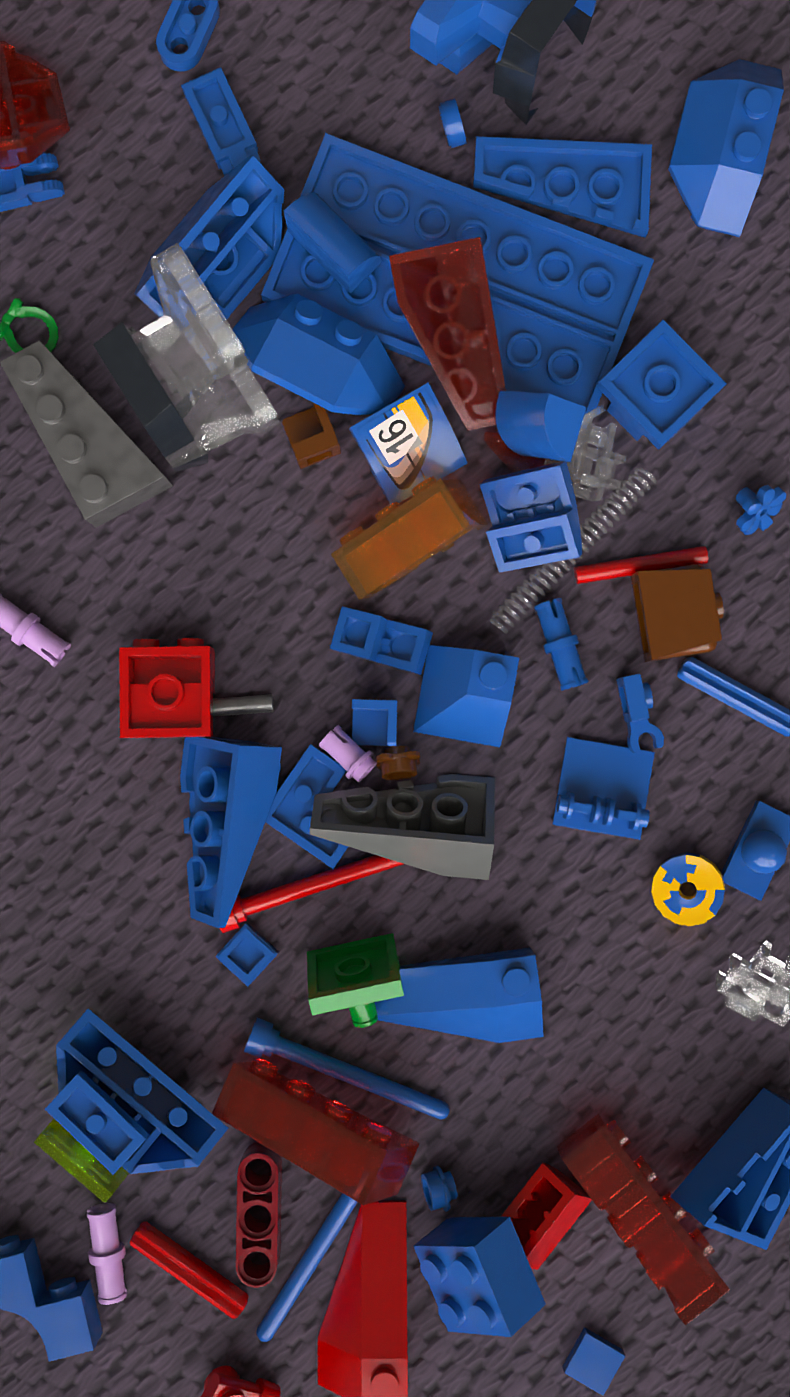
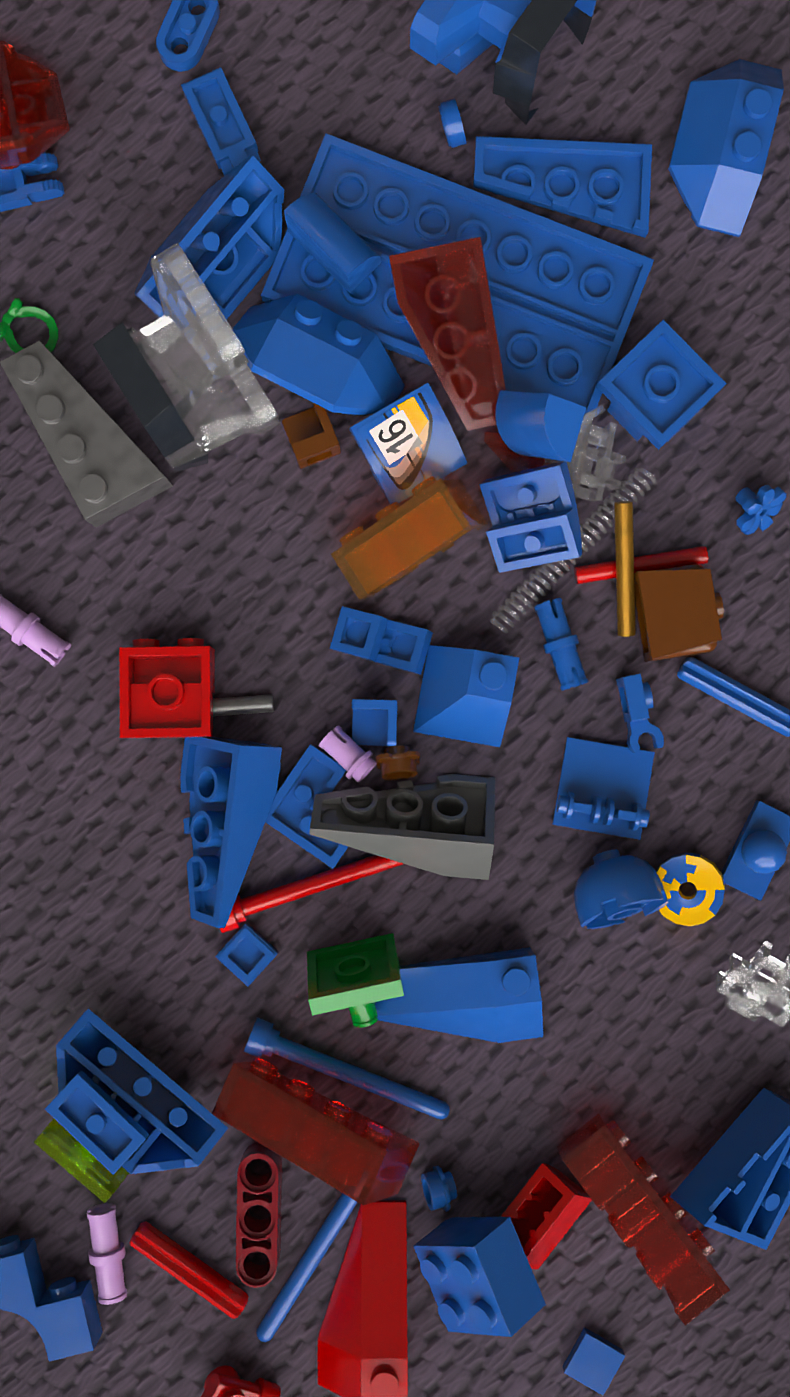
none -> blue cylinder [574,850,669,929]
none -> pearl gold bar [614,501,636,637]

